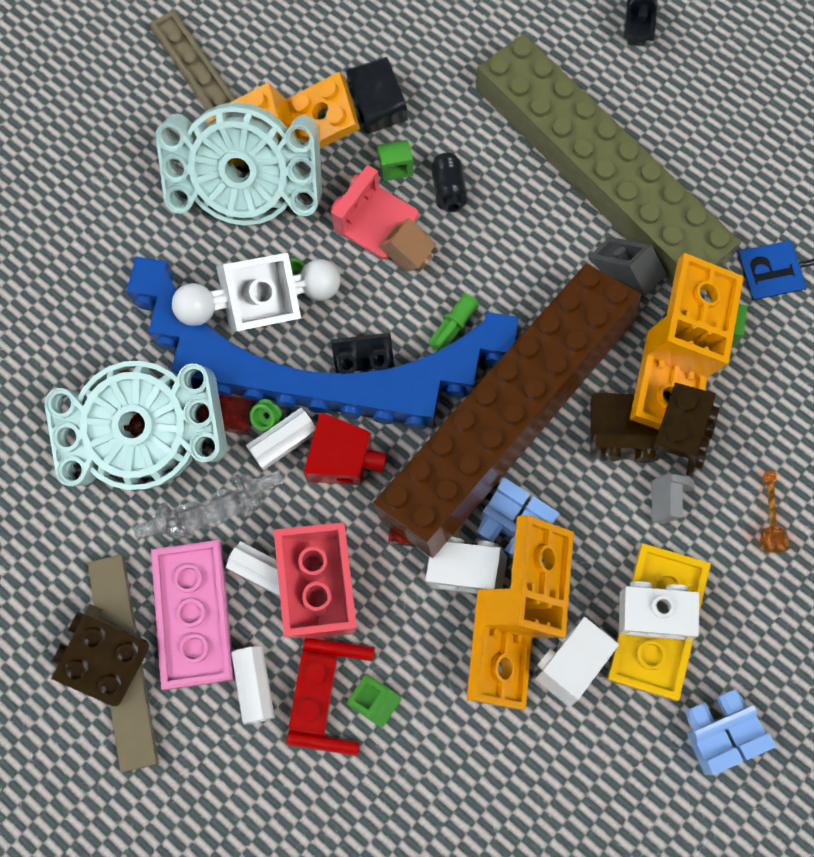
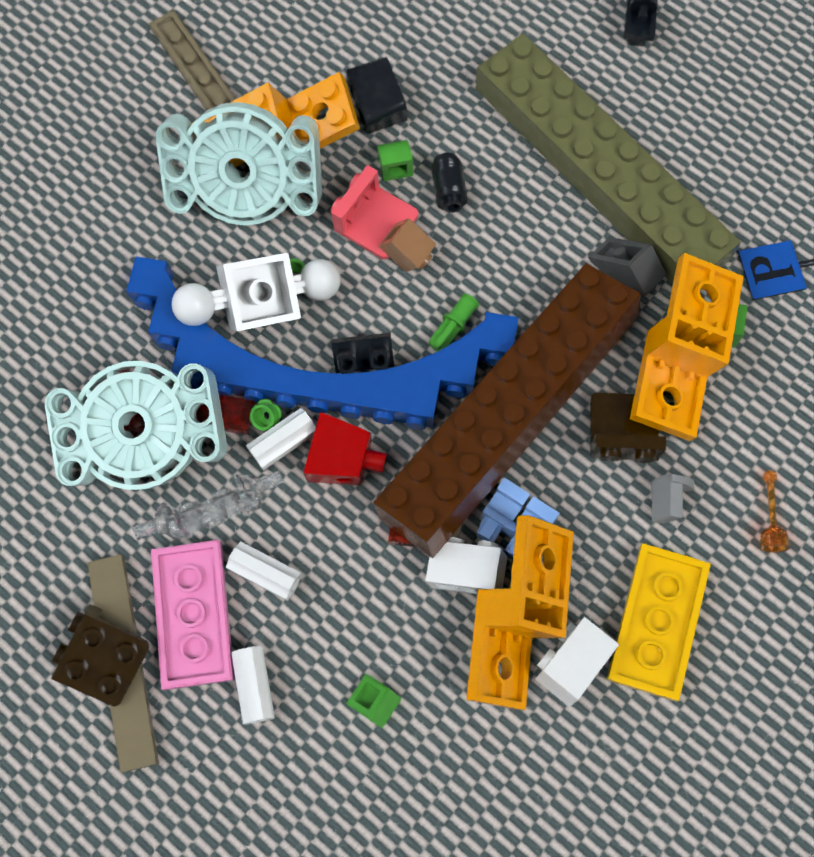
coral slope [274,522,357,638] -> none
red plate [286,638,375,756] -> none
white brick [619,581,699,641] -> none
dark brown bracket [654,382,720,477] -> none
light blue hips [685,689,777,775] -> none

